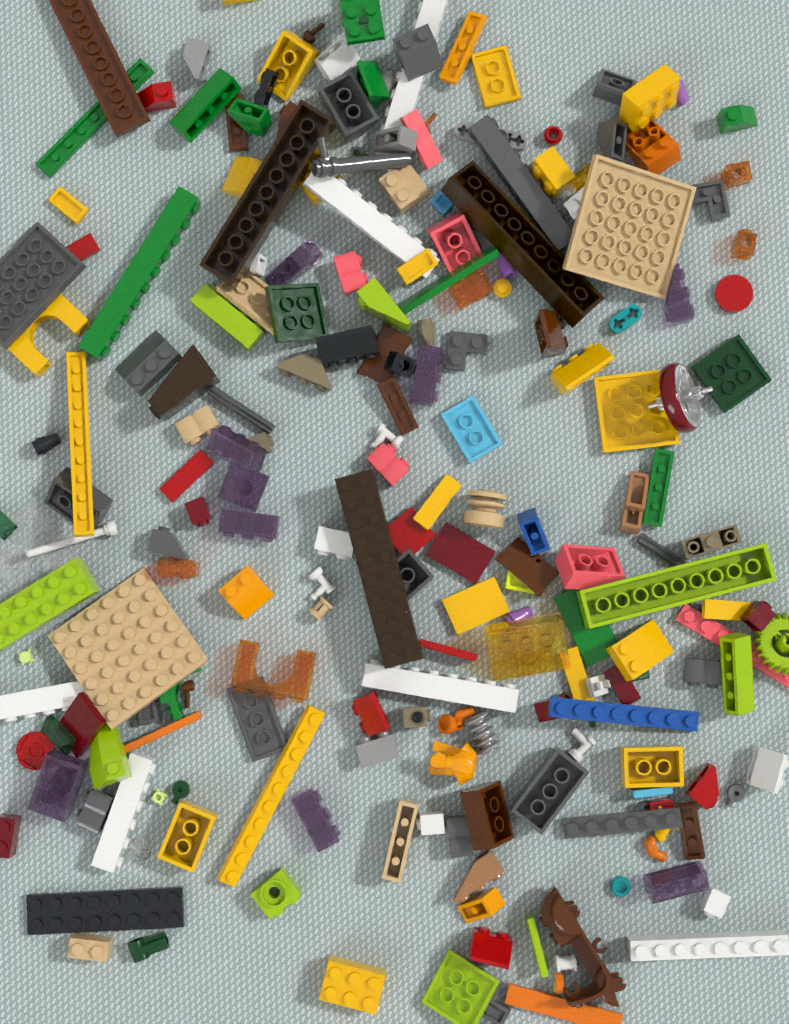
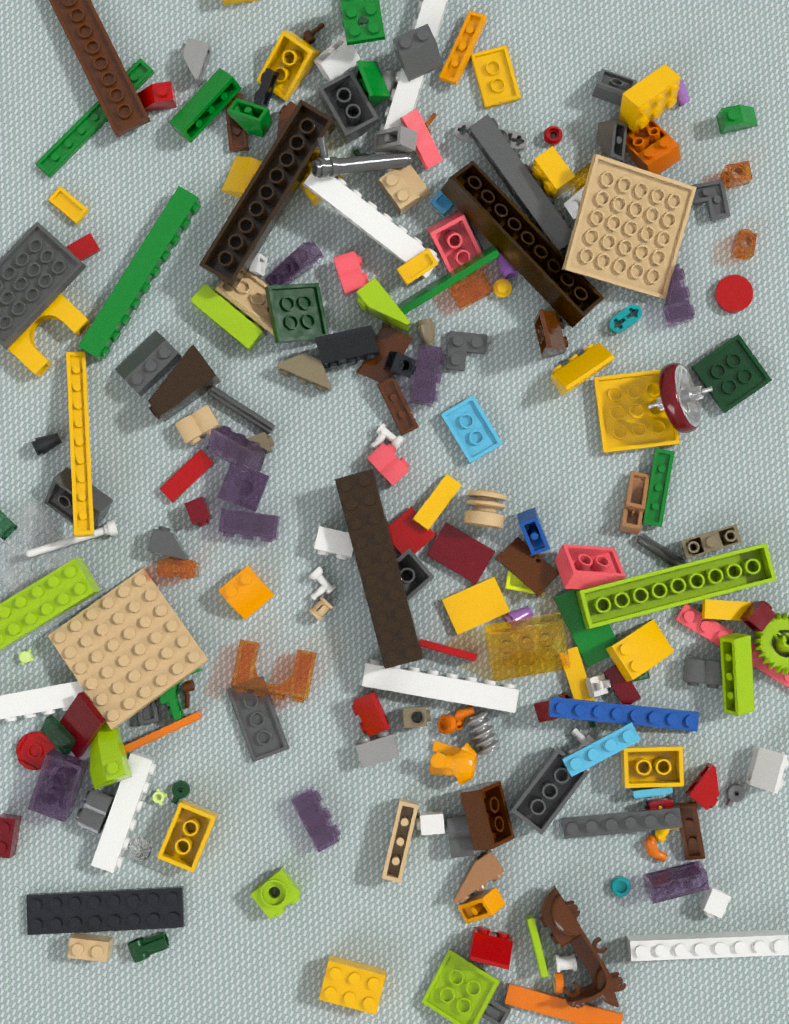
yellow plate [217,704,326,887] -> none
none -> medium azure plate [562,722,641,777]

